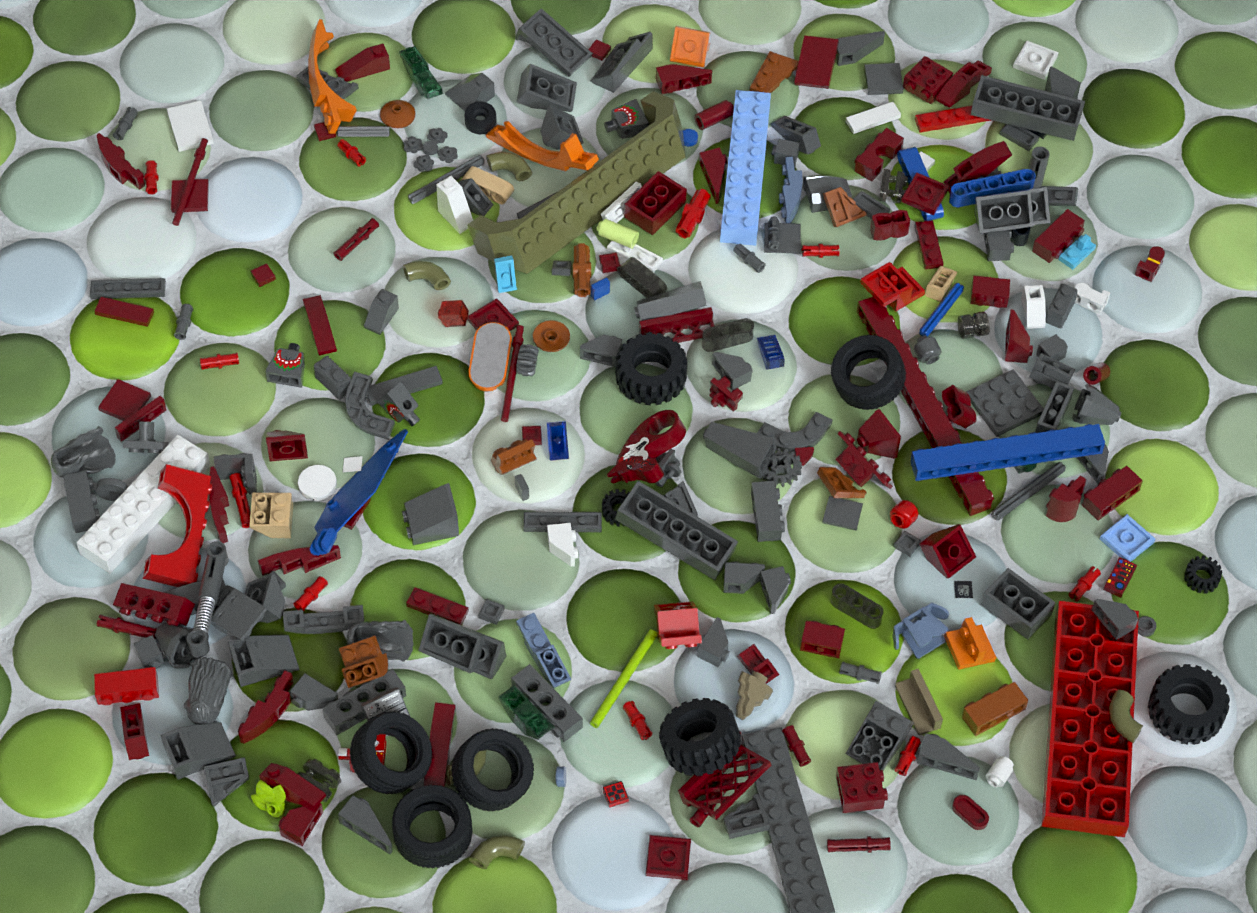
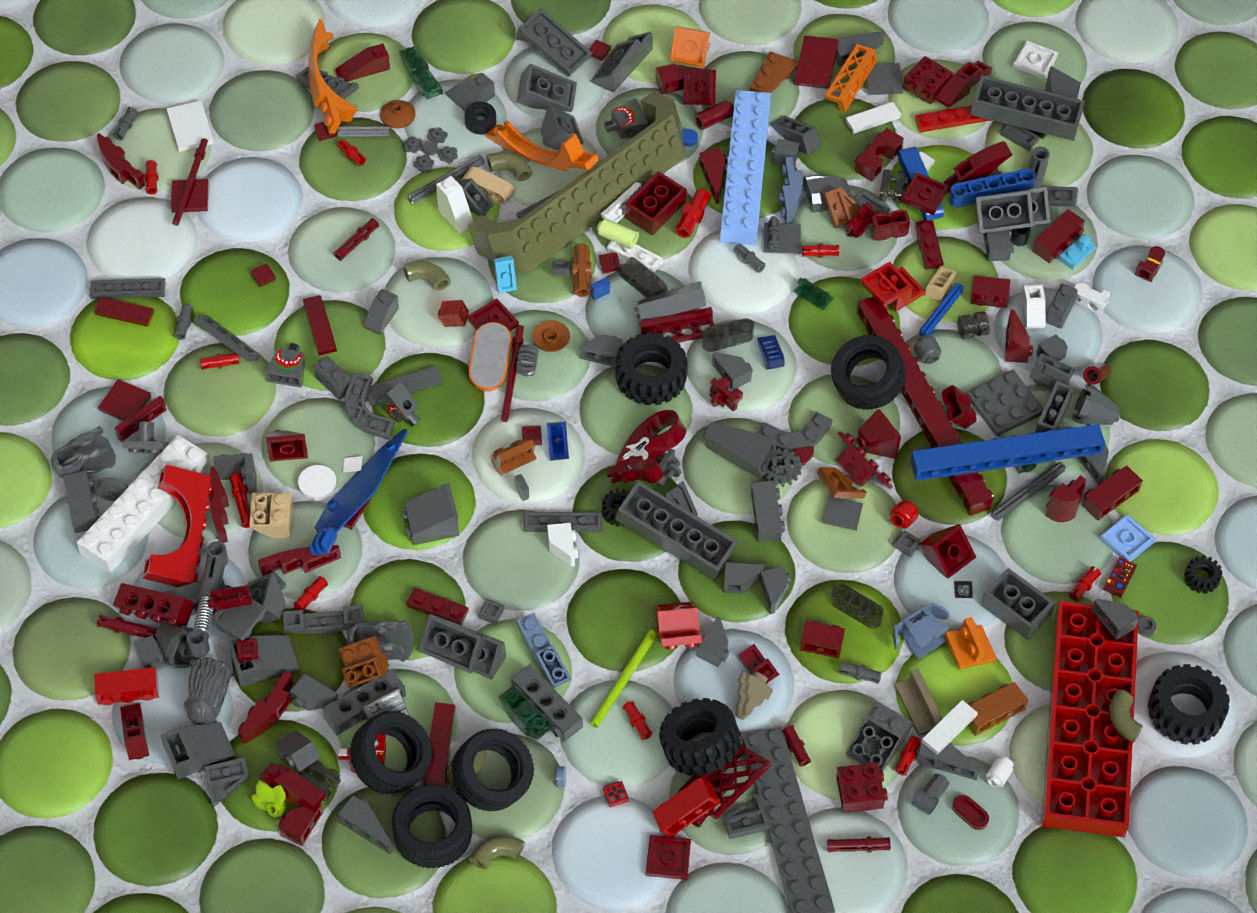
none -> dark grey tile [194,315,260,361]
none -> dark red hinge [208,585,253,611]
none -> dark red tile [237,638,259,662]
none -> dark grey brick [275,730,320,772]
none -> red brick [652,777,720,837]
none -> dark red tile [683,69,716,105]
none -> clear green hinge [793,277,834,310]
none -> orange fence [825,44,877,112]
none -> dark red hinge [845,202,879,238]
none -> dark grey piece [911,773,950,815]
none -> white tile [922,700,978,755]

